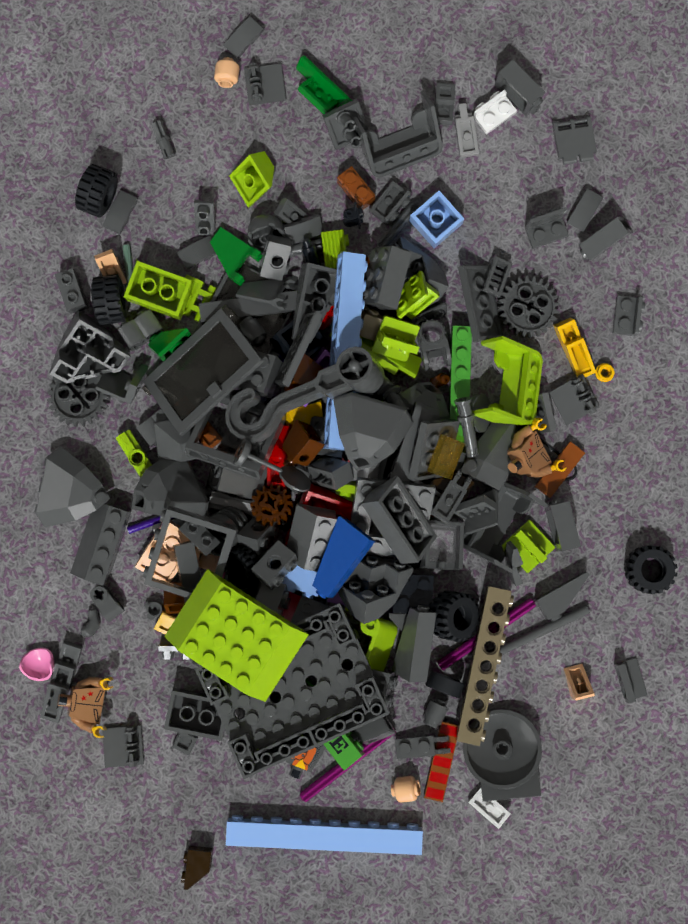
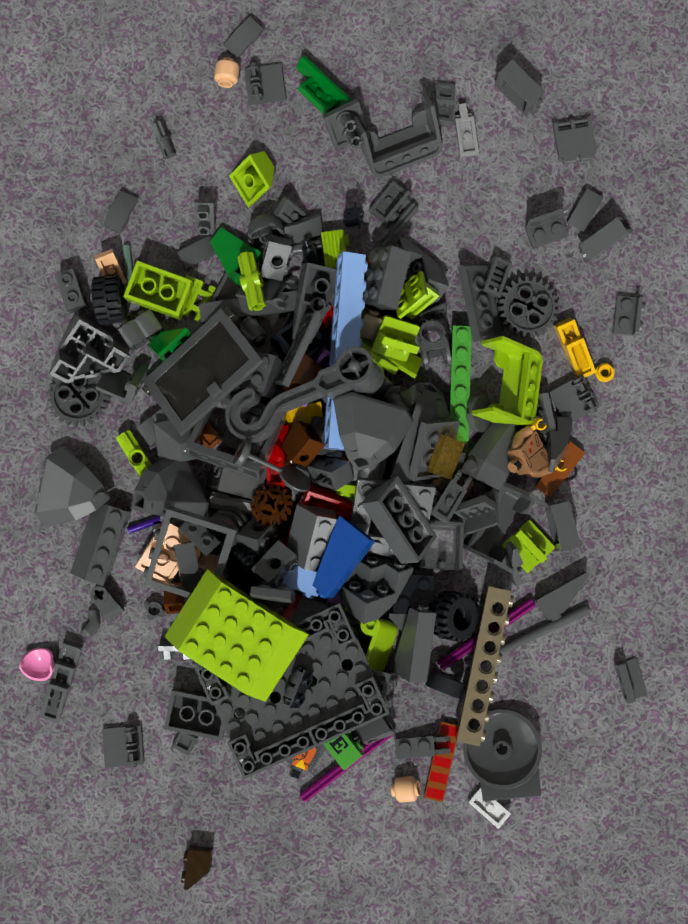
medium nougat torso [57,677,114,738] -> none
black tyre [75,164,117,218] -> none
yellow tile [154,611,176,634] -> none
light blue brick [226,815,423,855] -> none
dark orange brick [337,166,375,211] -> none
light blue brick [409,191,464,249] -> none
dark grey brick [423,698,448,729] -> none
reddish brown arm [429,373,450,389] -> none
dark grey pin [454,397,479,457] -> none
white bracket [473,90,517,135] -> none
light nougat slope [564,664,595,701] -> none
black tyre [624,545,678,594] -> none
none -> lime piece [237,251,266,311]
none -> dark grey slope [250,585,296,604]
none -> black hinge [283,665,314,708]
none -> dark grey slope [547,417,572,472]

